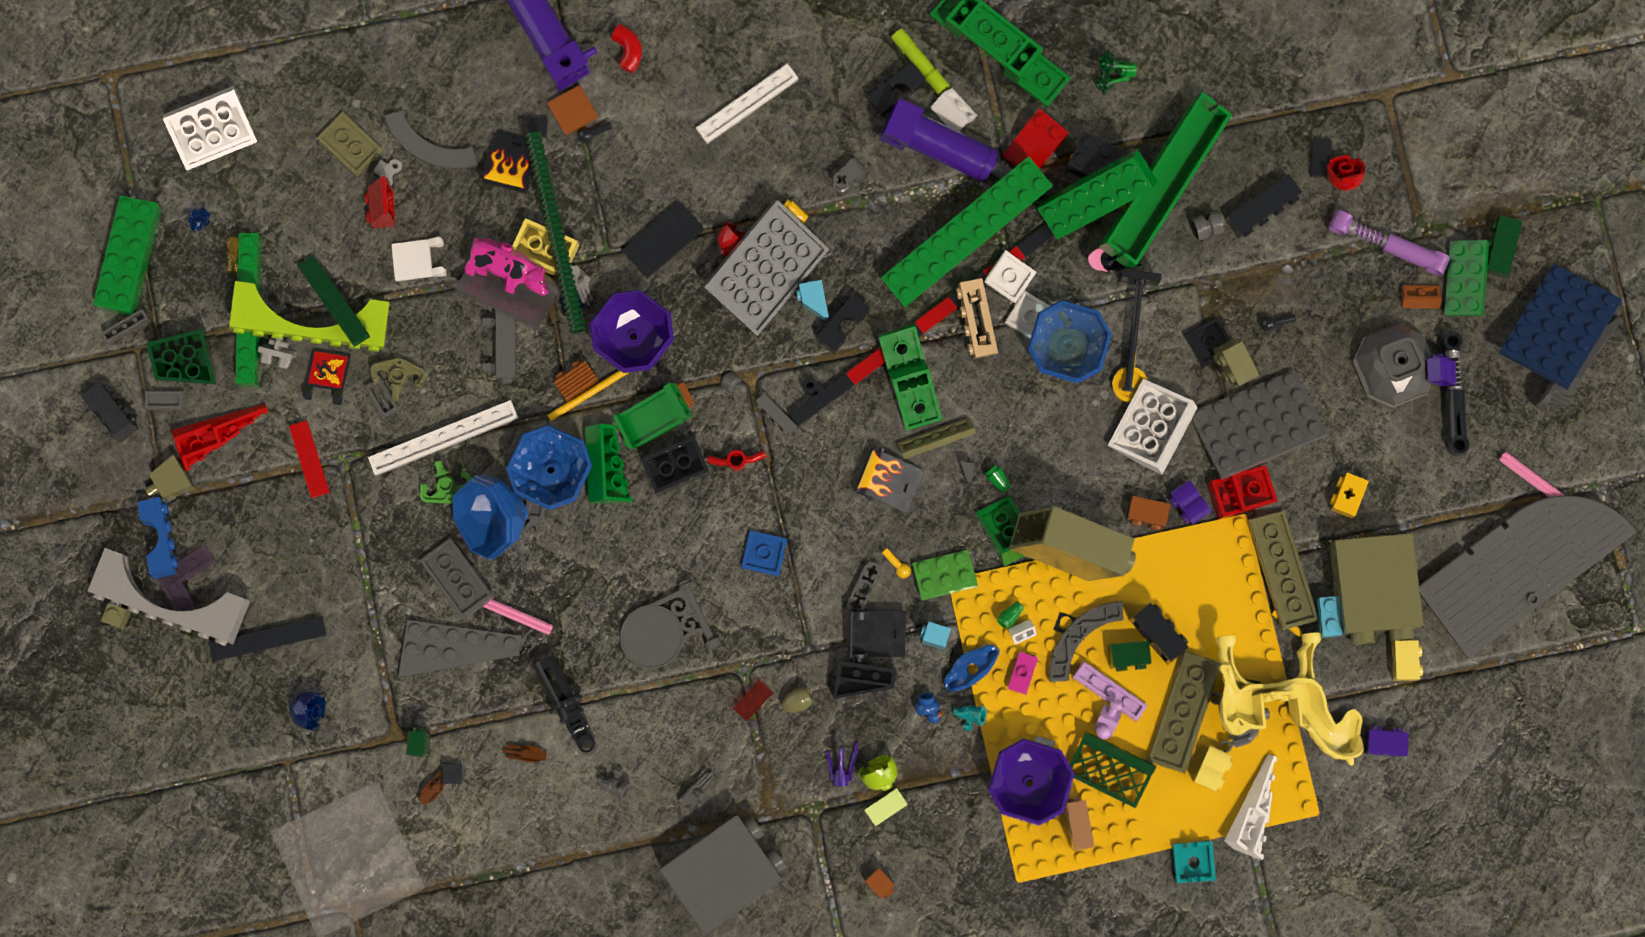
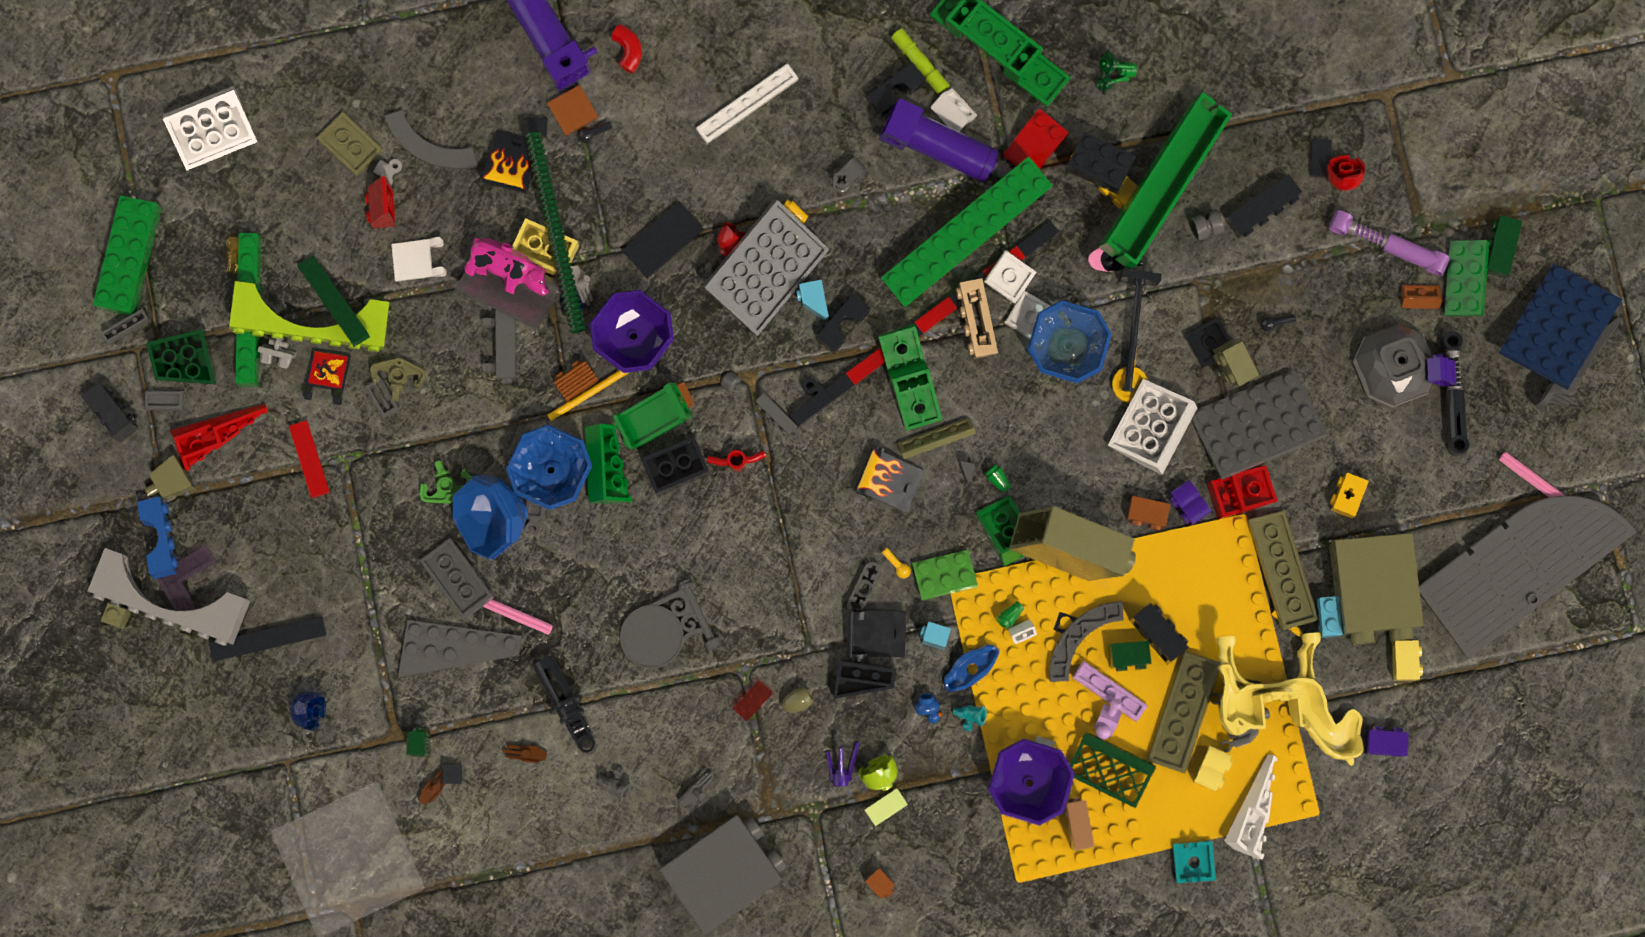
clear blue plant [187,208,210,231] -> none
white plate [368,400,518,476] -> none
blue tile [741,530,788,577] -> none
dark pink plate [1008,652,1038,695] -> none
green brick [1037,149,1158,240] -> none

